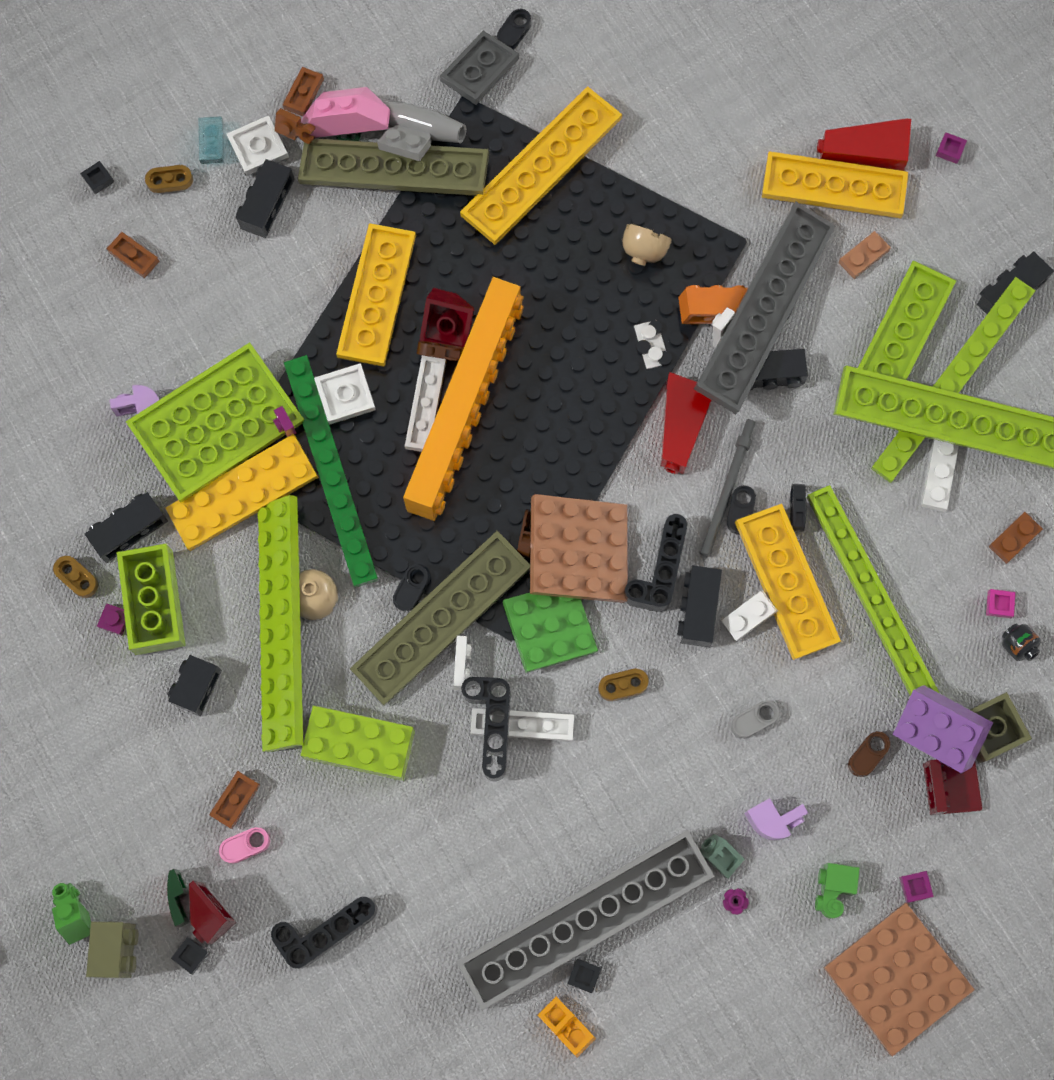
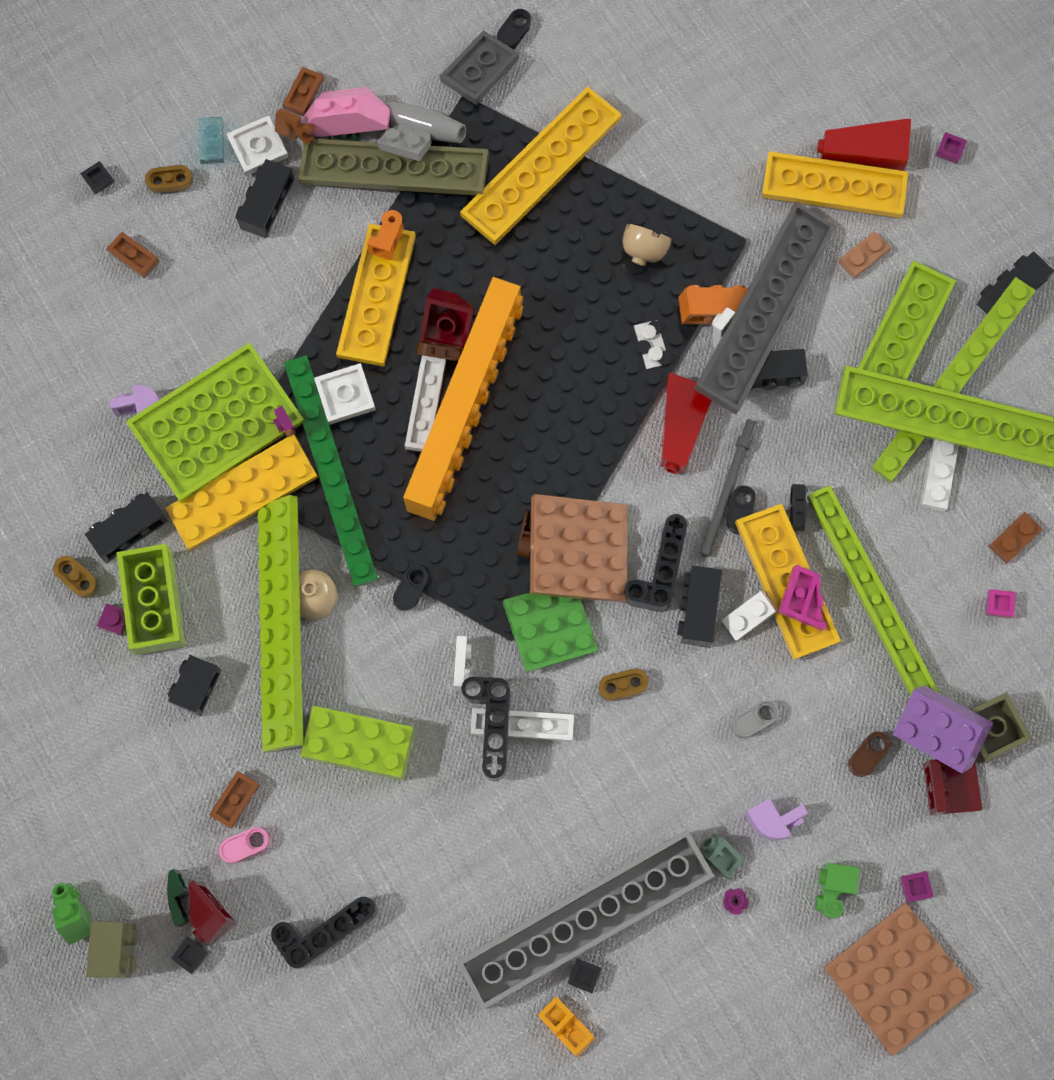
olive plate [350,531,530,706] -> none
black head [1002,623,1041,661] -> none
none -> orange leg [367,210,404,261]
none -> dark pink wing [778,565,826,631]

